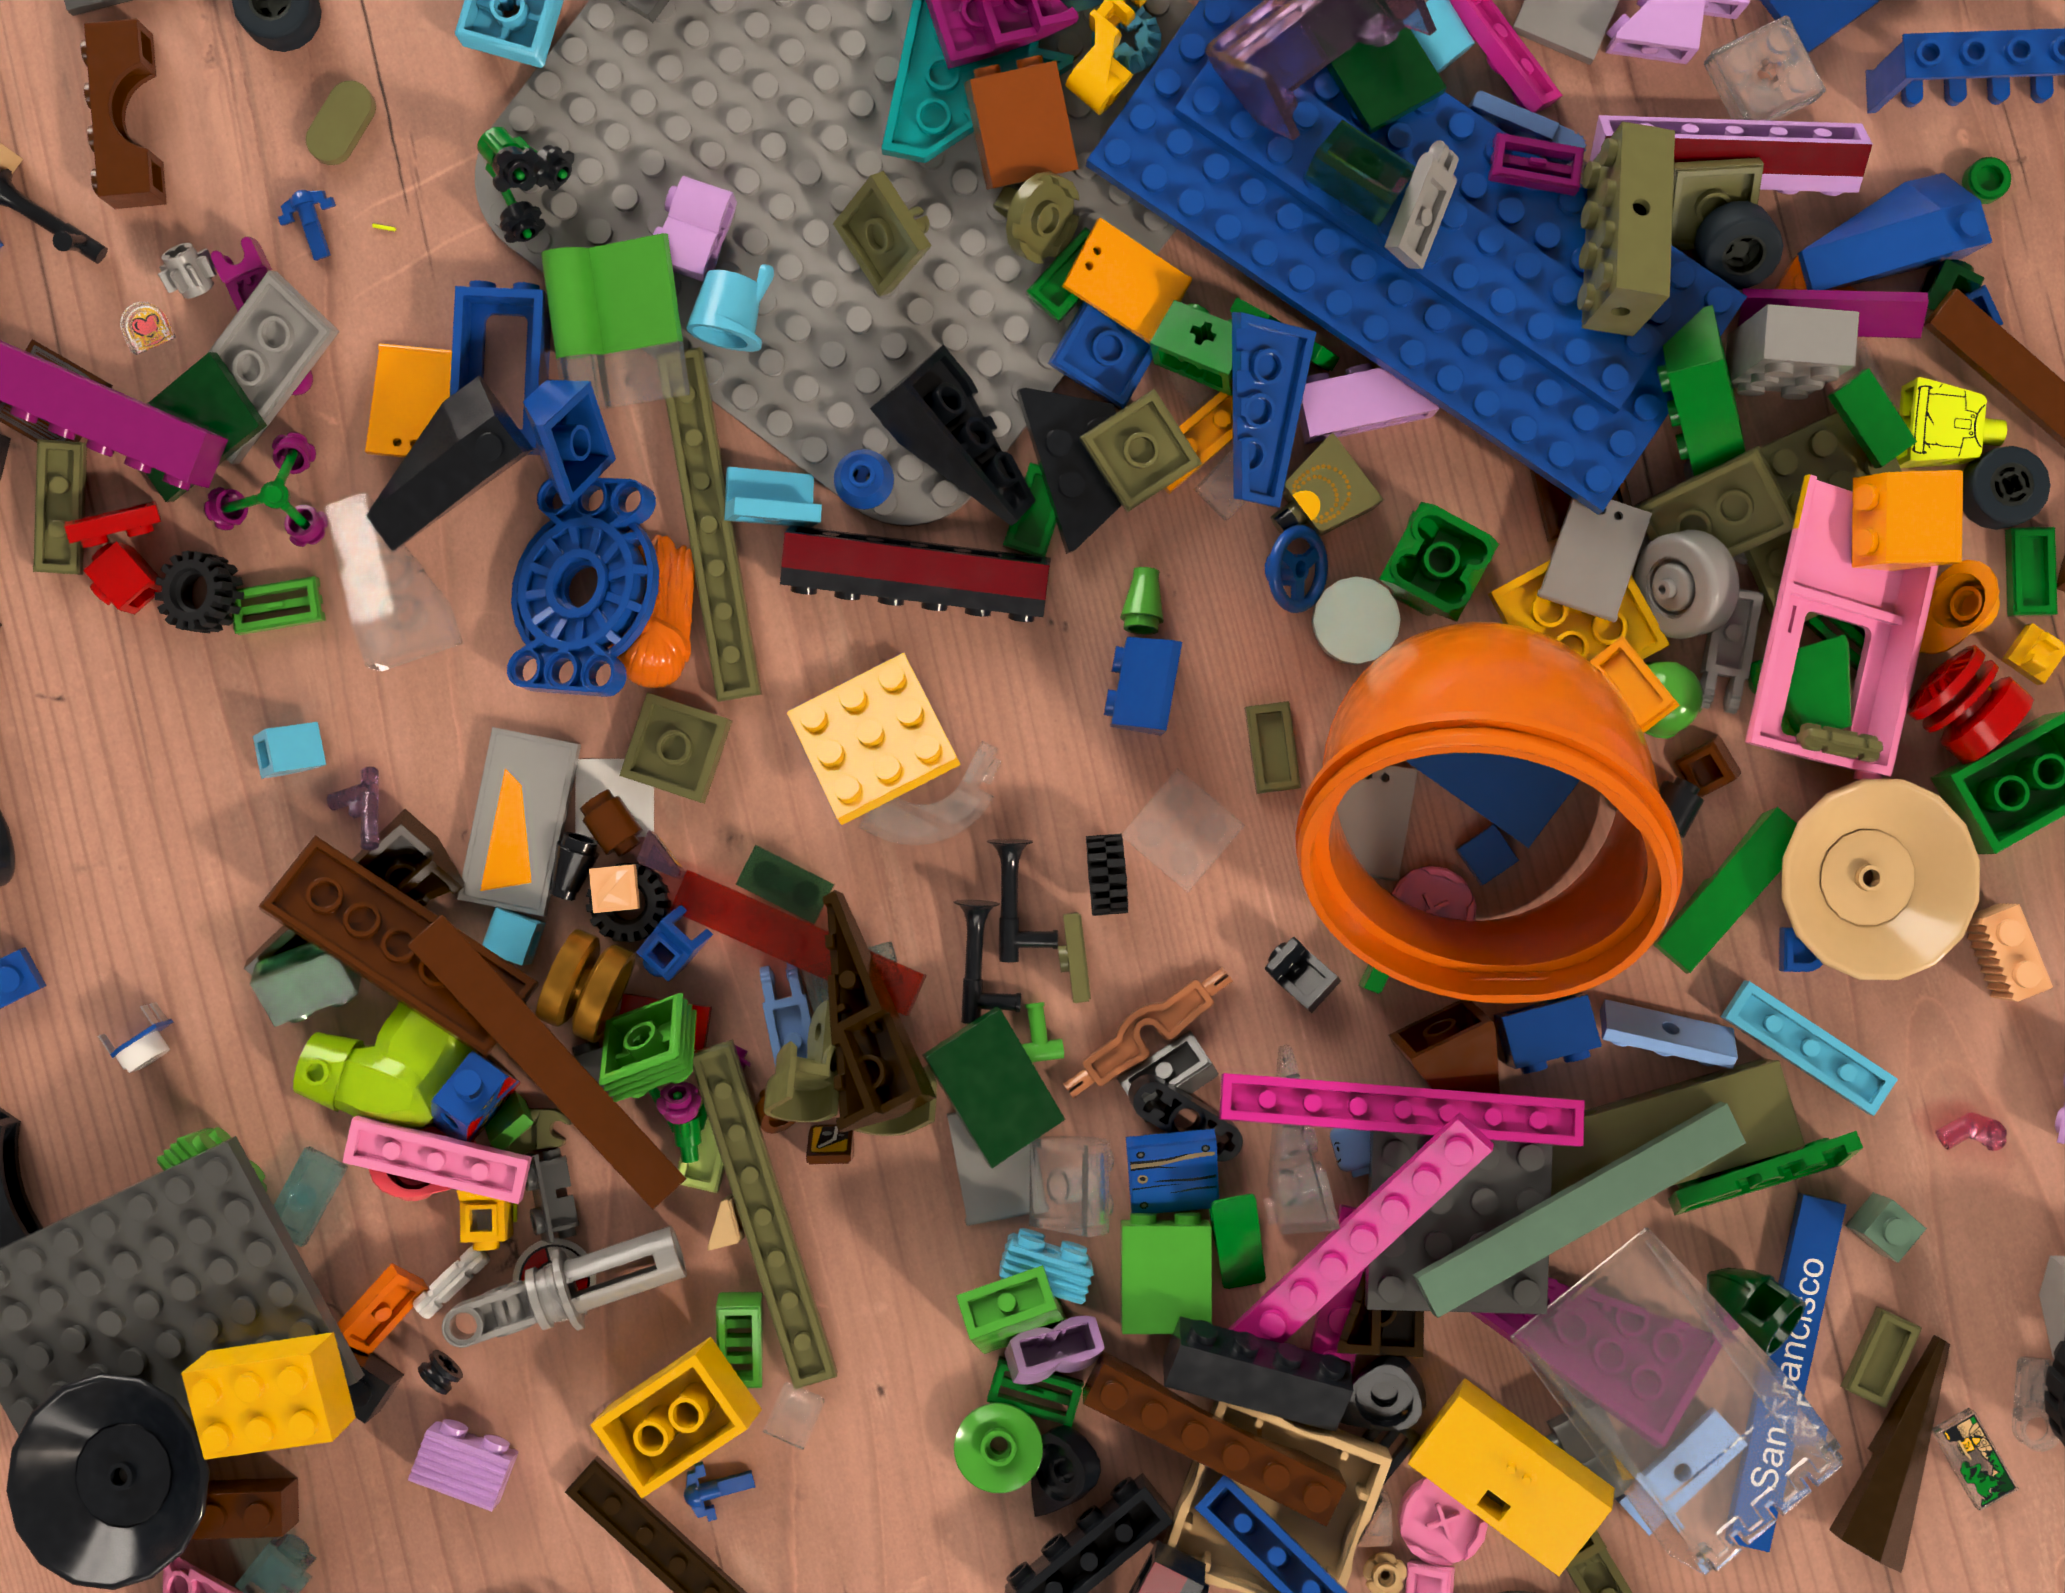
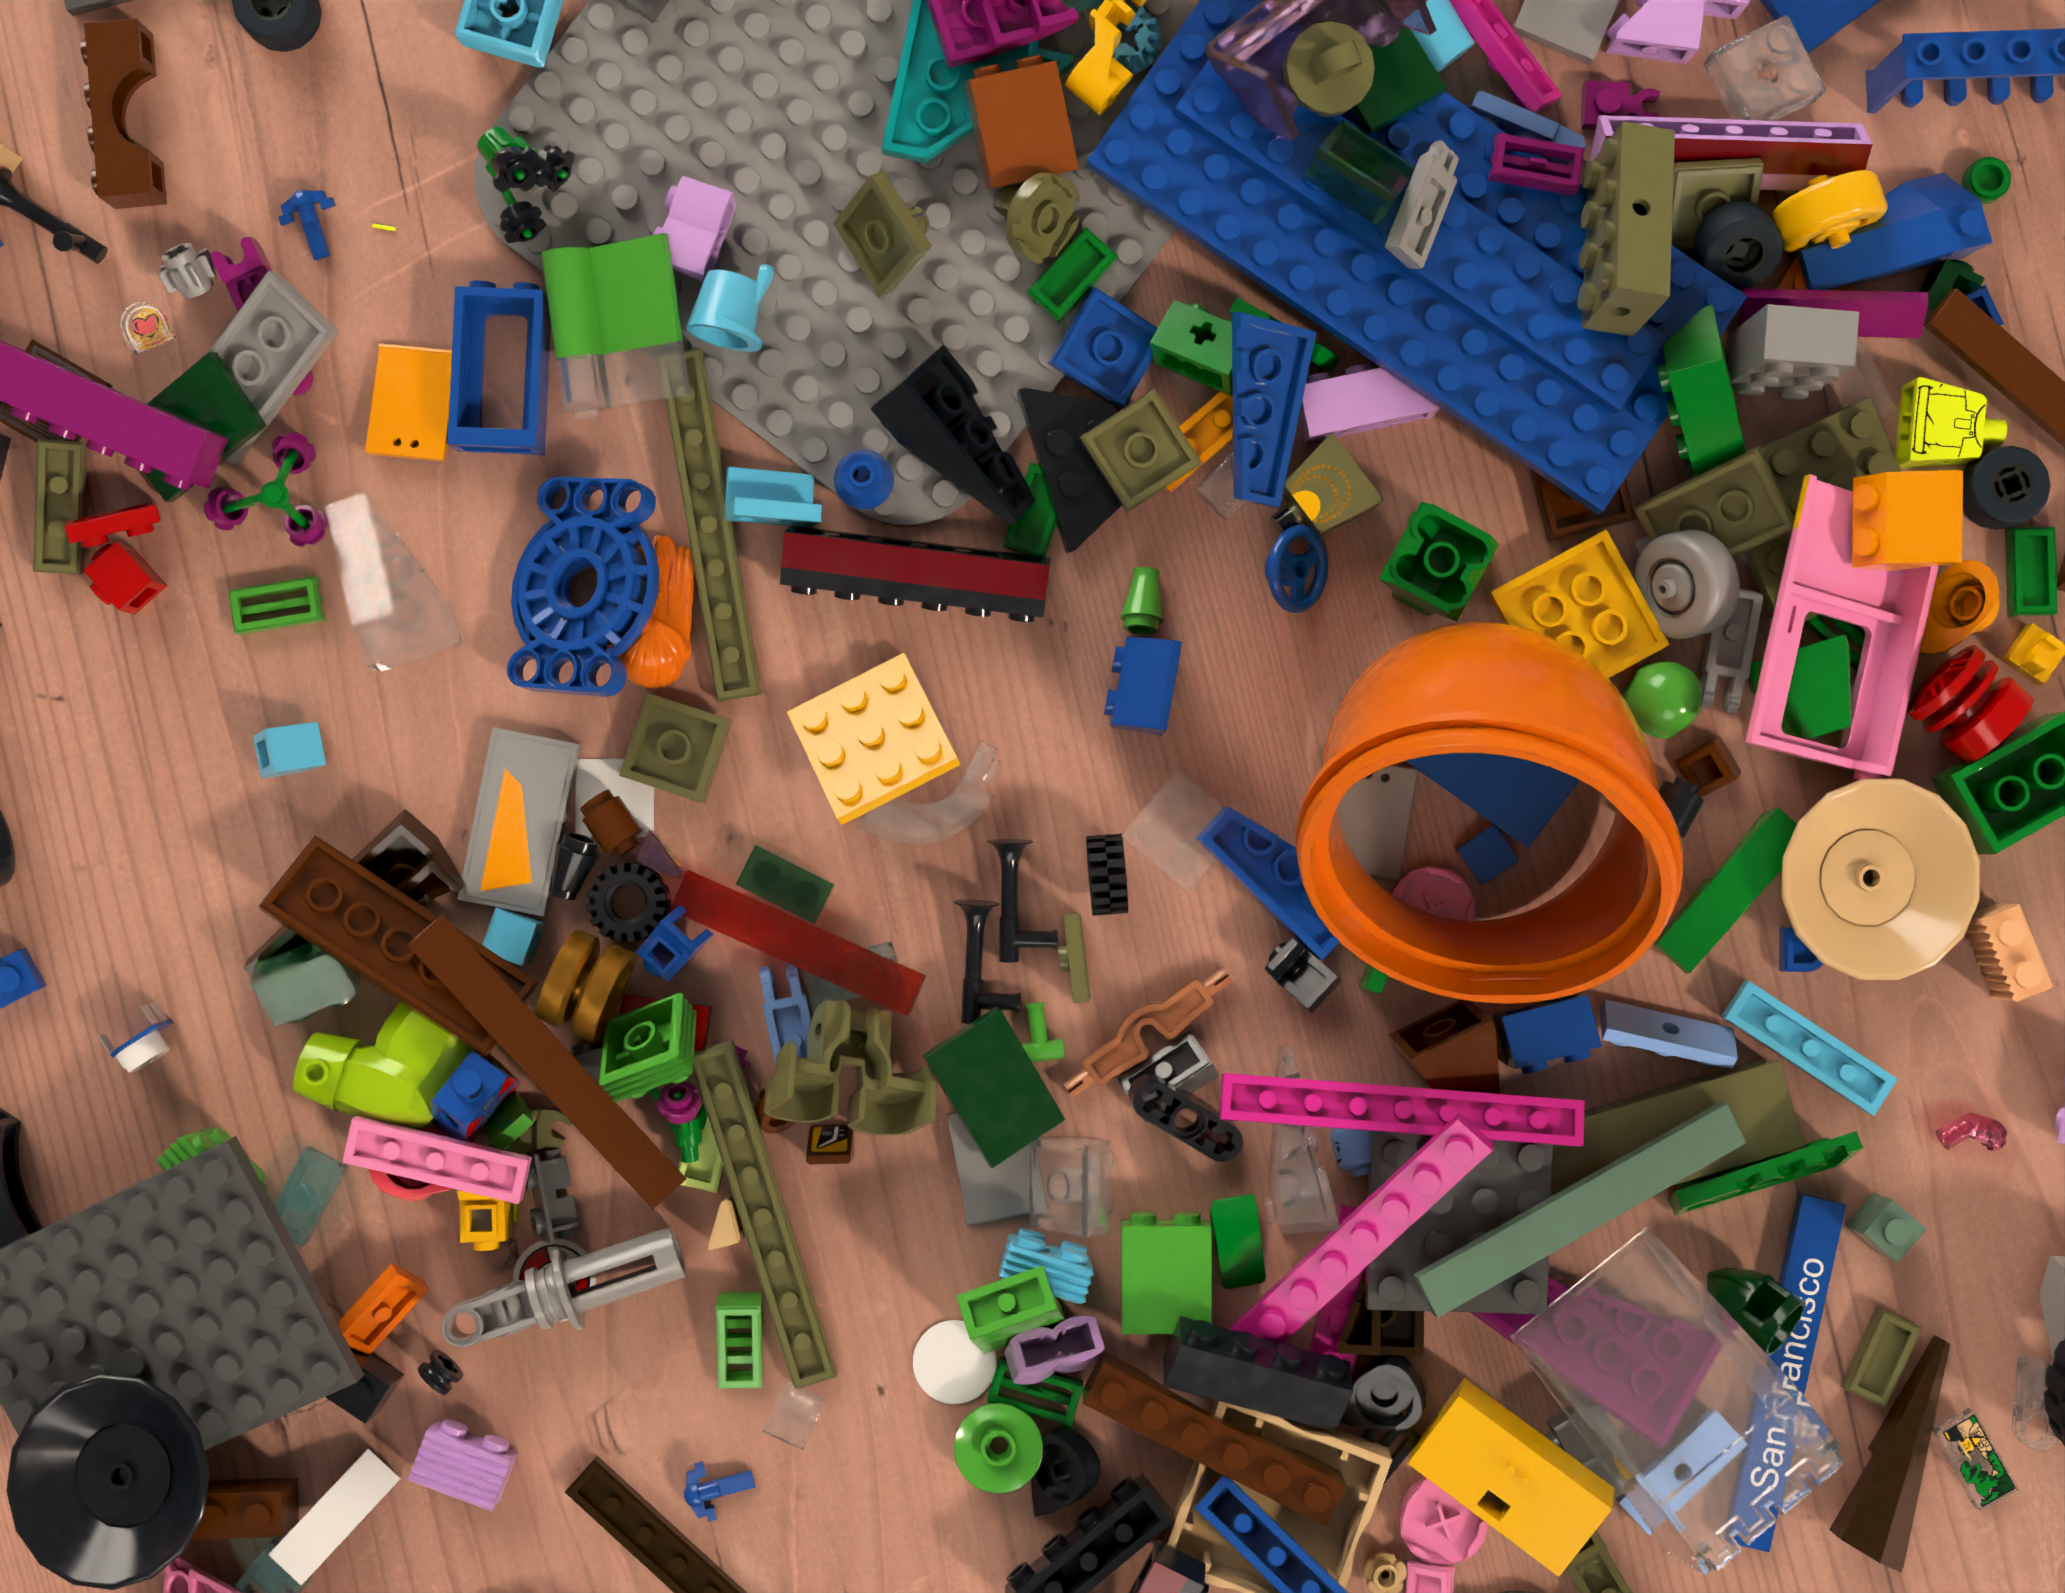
black tyre [154,551,244,633] -> none
yellow brick [181,1332,356,1460] -> none
olive tile [306,81,376,165] -> none
hose [327,767,379,851] -> none
black wedge [365,376,534,552] -> none
white axle [413,1245,490,1319] -> none
blue slope [523,380,616,505] -> none
light nougat tile [589,864,640,913] -> none
yellow brick [590,1337,762,1499] -> none
dark brown wedge [823,890,937,1132] -> none
light orange container [1062,217,1192,344] -> none
blue tile [1126,1129,1219,1214] -> none
olive tile [1244,701,1301,794] -> none
light aqua tile [1311,576,1401,665] -> none
clear slope [1357,1489,1393,1547] -> none
light grey container [1537,498,1652,622] -> none
light orange tile [1589,636,1680,733] -> none
olive axle [1796,723,1883,762] -> none
green tile [1827,368,1917,469] -> none
none -> white tile [268,1449,401,1586]
none -> white sticker [913,1320,996,1404]
none -> blue wing [1195,807,1340,961]
none -> olive tile [1282,21,1375,117]
none -> magenta plate [1580,81,1660,130]
none -> yellow wheel [1772,170,1888,253]

